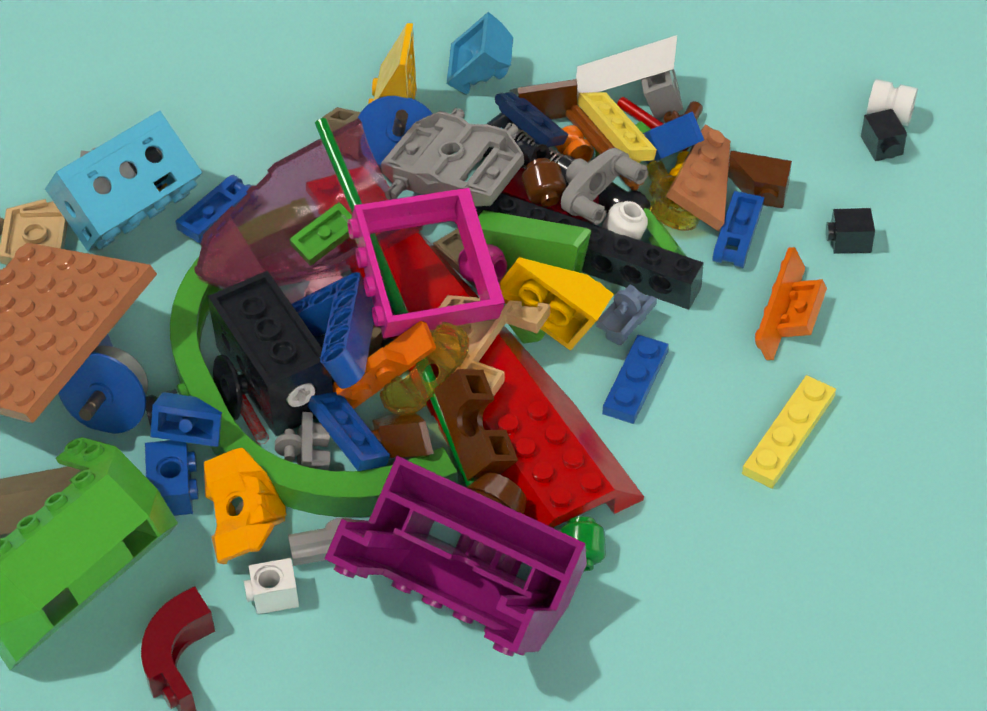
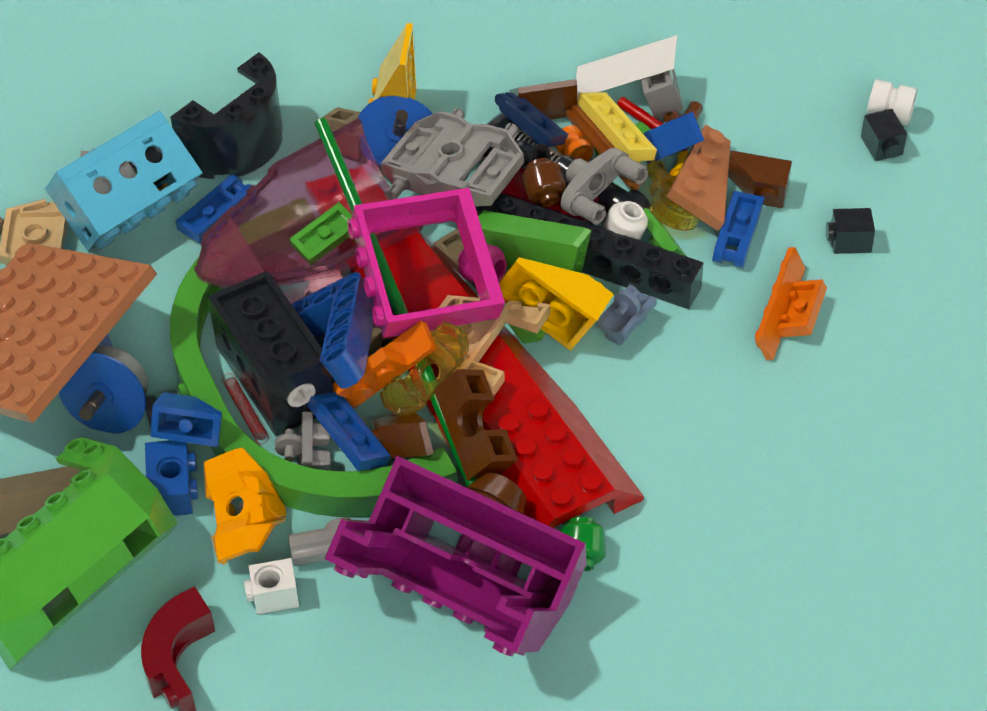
black dish [213,355,248,421] -> none
dark azure brick [446,12,513,95] -> none
blue plate [602,334,669,424] -> none
light yellow plate [742,375,836,489] -> none
none -> black cylinder [170,52,283,179]

